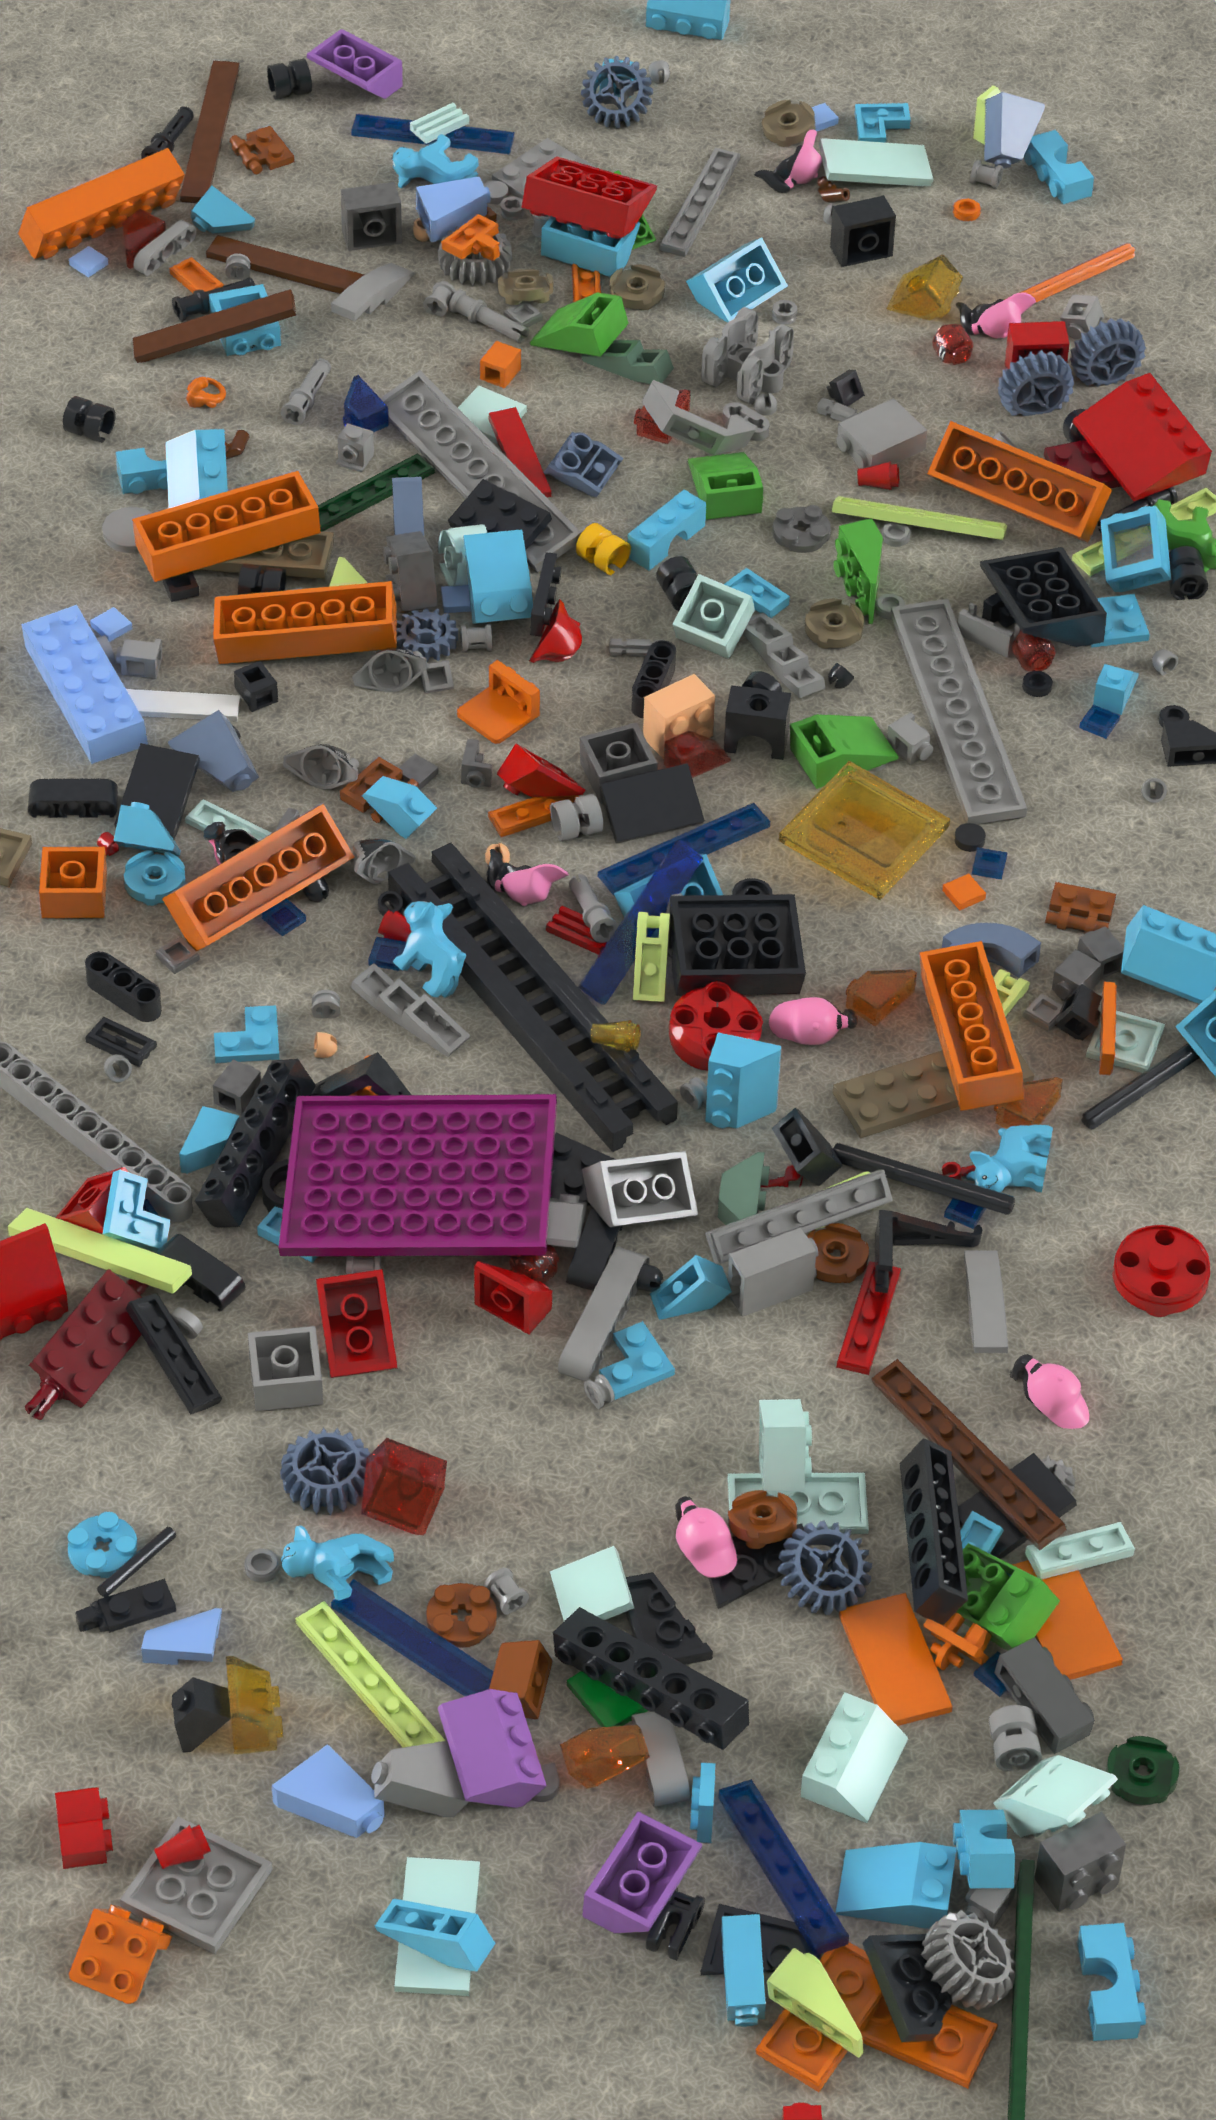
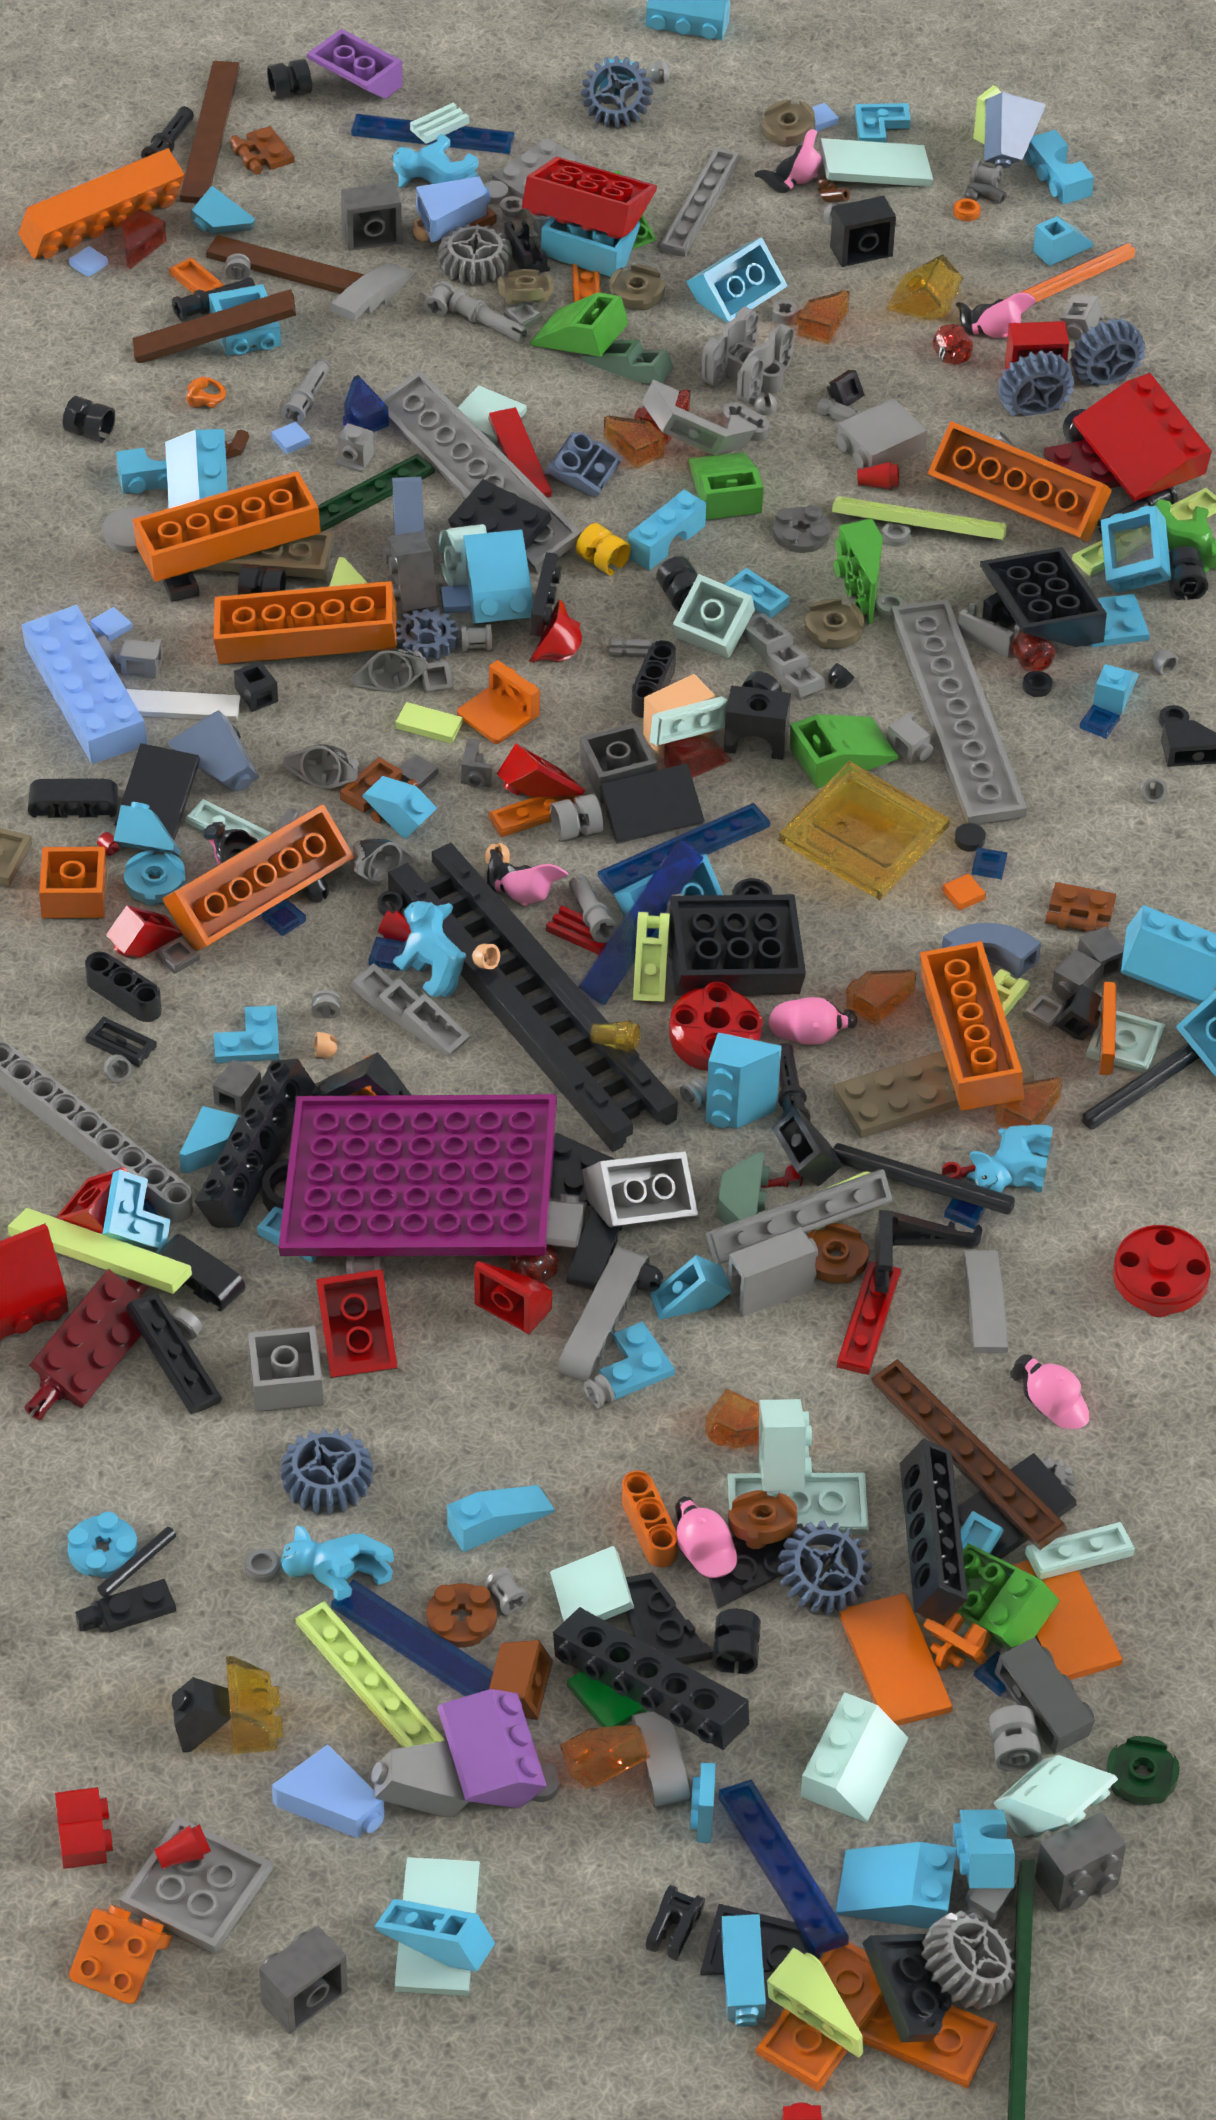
light grey beam [134,220,196,276] -> none
light blue slope [141,1608,222,1665] -> none
clear red slope [361,1438,447,1535] -> none
orange hinge [441,214,500,261] -> none
orange brick [480,341,521,388] -> none
medium lavender slope [582,1812,702,1933] -> none
medium azure arch [1077,1923,1146,2041] -> none
none -> red slope [106,905,183,958]
none -> flat silver brick [259,1925,348,2034]
none -> light blue tile [271,421,311,454]
none -> yellowish green tile [395,702,463,744]
none -> medium azure slope [447,1485,555,1552]
none -> light nougat hinge [472,943,500,970]
none -> black hinge [504,220,550,273]
none -> clear orange slope [604,415,666,469]
none -> orange beam [621,1470,678,1568]
none -> light aqua tile [650,696,728,746]
none -> clear orange slope [705,1388,759,1449]
none -> black wheel [712,1608,761,1674]
none -> black pin [778,1043,811,1121]
none -> clear orange slope [795,290,850,344]
none -> dark grey arm [964,182,1006,204]
none -> medium azure slope [1033,216,1093,266]

